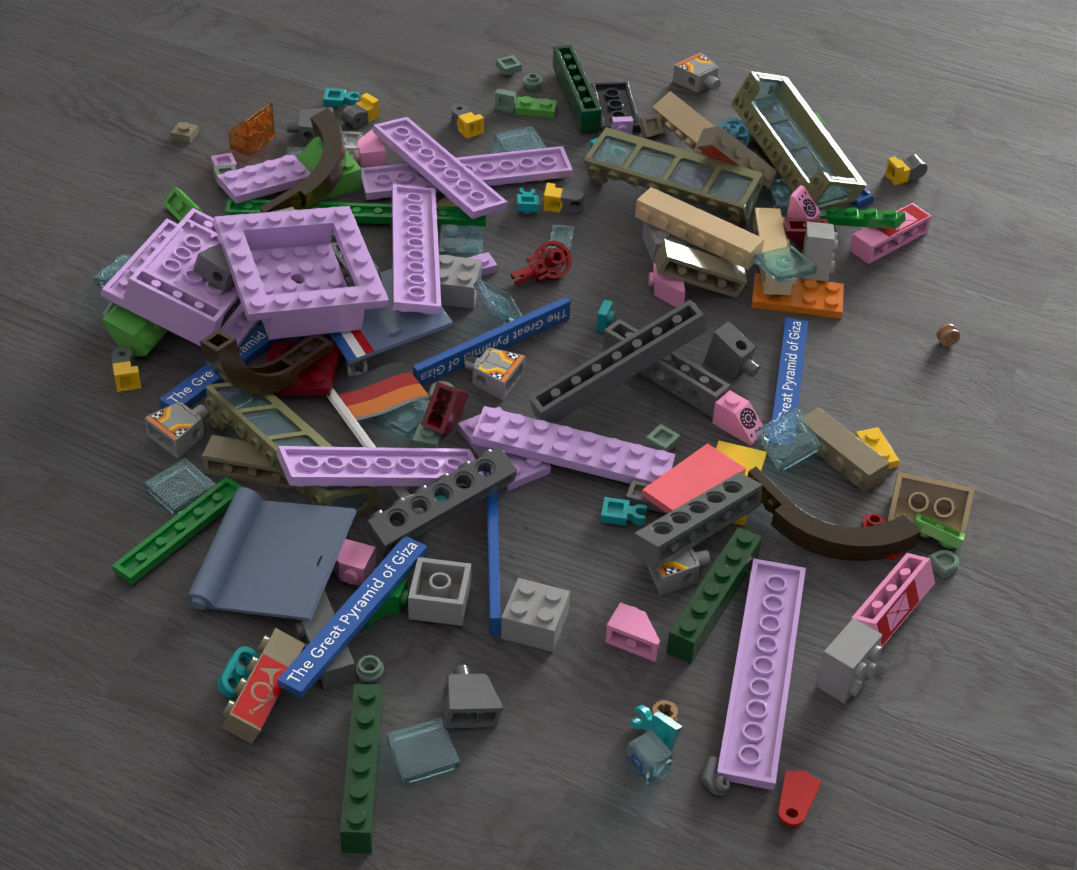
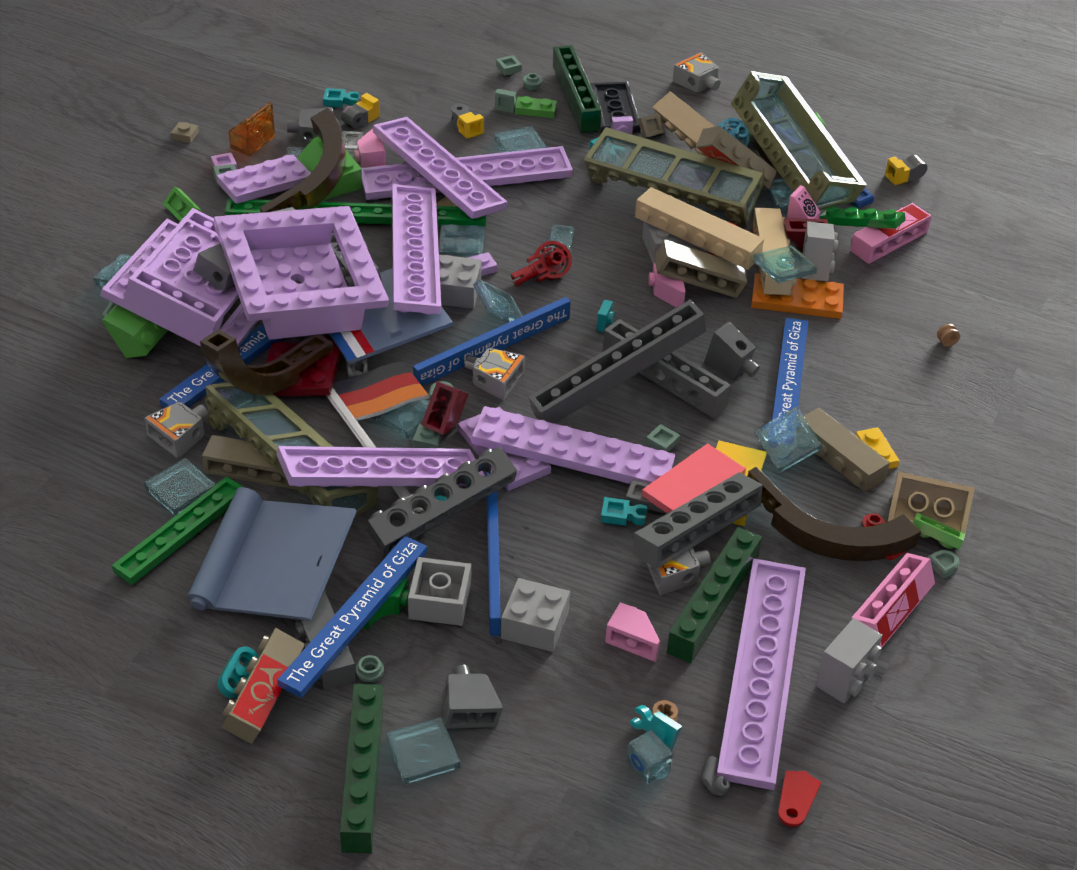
yellow leg [111,347,141,392] -> none
bright pink slope [333,539,376,586] -> none
teal plate [516,188,539,214] -> none
leg [543,183,584,214] -> none
bright pink slope [712,390,766,446] -> none

